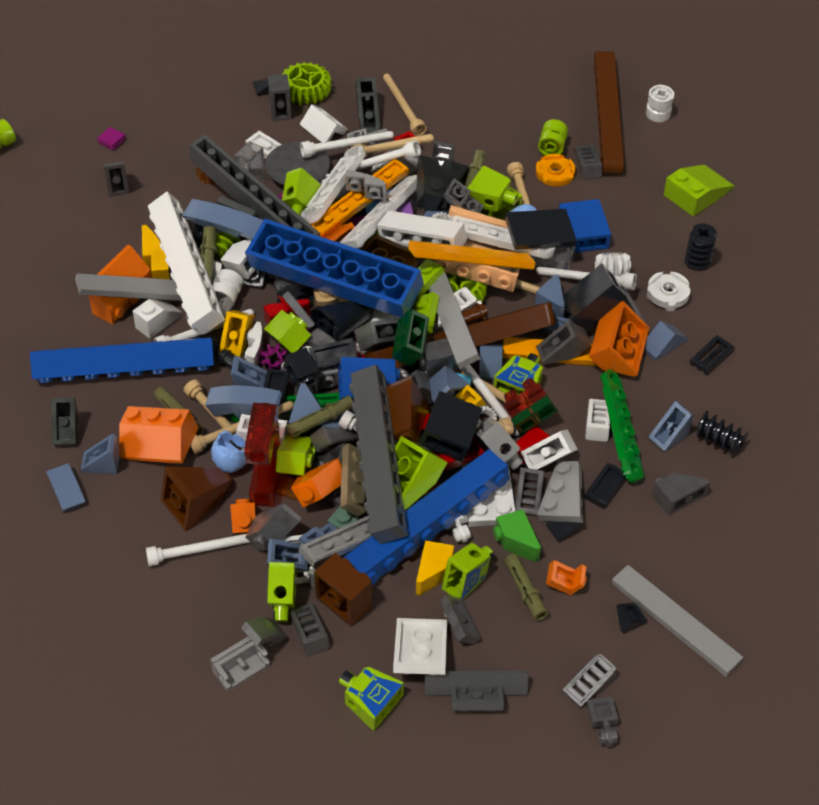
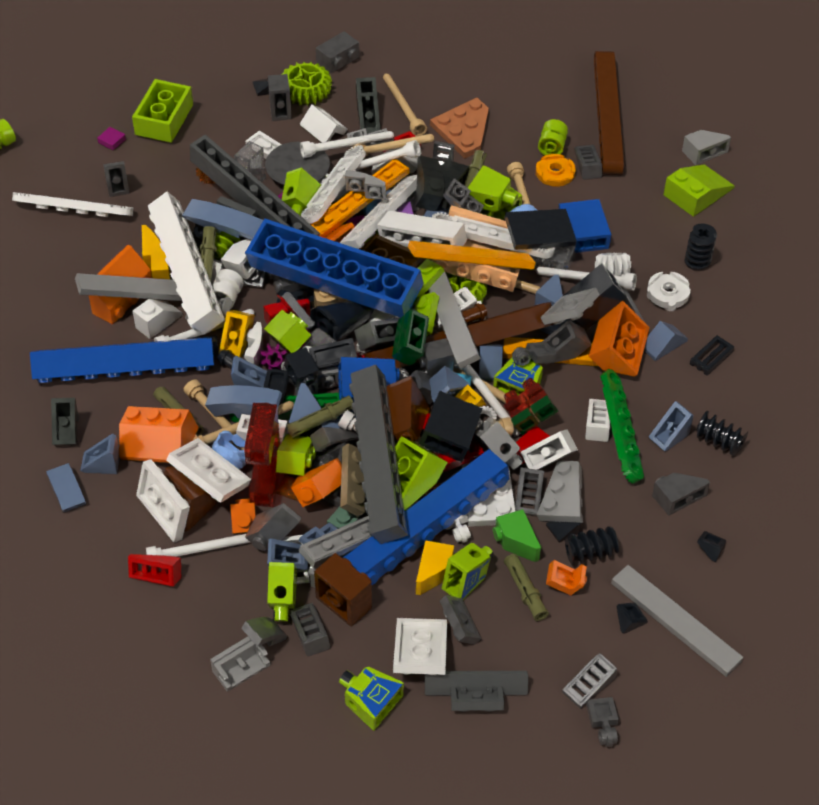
black tile [584,463,626,509] -> none
white wheel [646,85,674,122] -> none
none -> white plate [12,192,134,217]
none -> red slope [128,554,182,587]
none -> lime brick [132,79,193,143]
none -> white plate [136,459,190,543]
none -> white plate [166,438,251,503]
none -> flat silver brick [316,31,359,73]
none -> nougat plate [430,98,489,159]
none -> flat silver plate [512,341,557,366]
none -> light grey plate [540,287,600,325]
none -> black piece [565,526,619,565]
none -> light grey slope [682,130,731,165]
none -> black slope [697,531,726,562]

